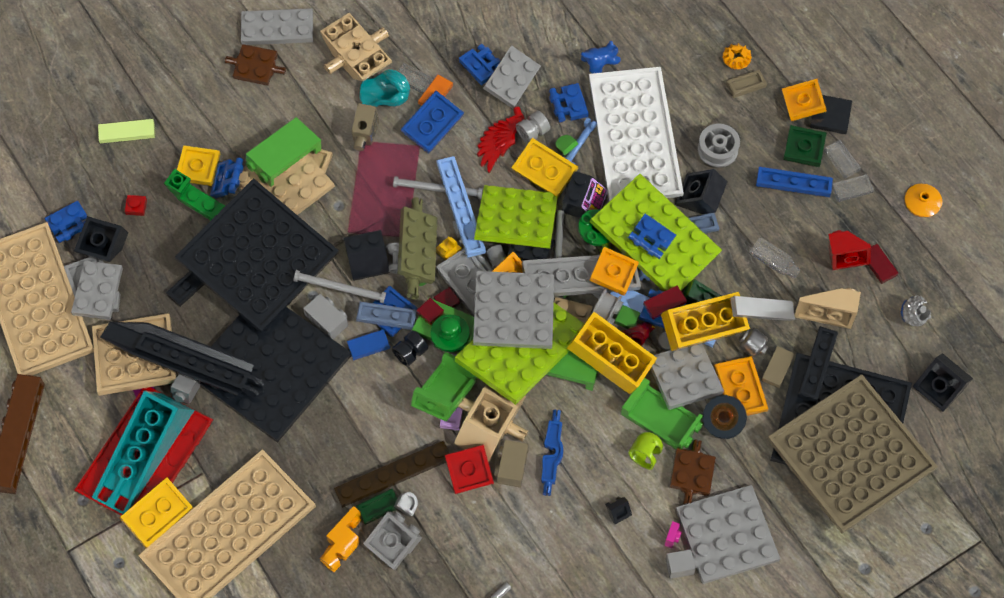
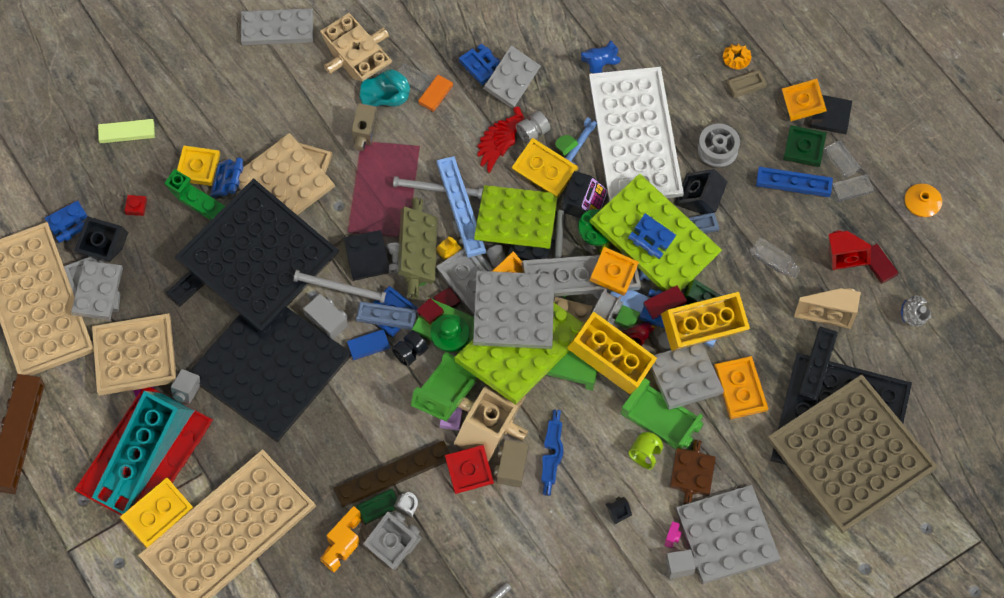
black hinge [100,322,264,398] -> none
reddish brown plate [225,44,286,86] -> none
bright green panel [246,117,321,187] -> none
blue tile [401,91,464,154] -> none
blue plate [549,83,589,122] -> none
black wheel [703,395,747,439] -> none
light grey tile [731,296,795,321] -> none
flat silver head [739,328,768,357] -> none
dark tan tile [761,346,795,388] -> none
black slope [913,353,973,412] -> none

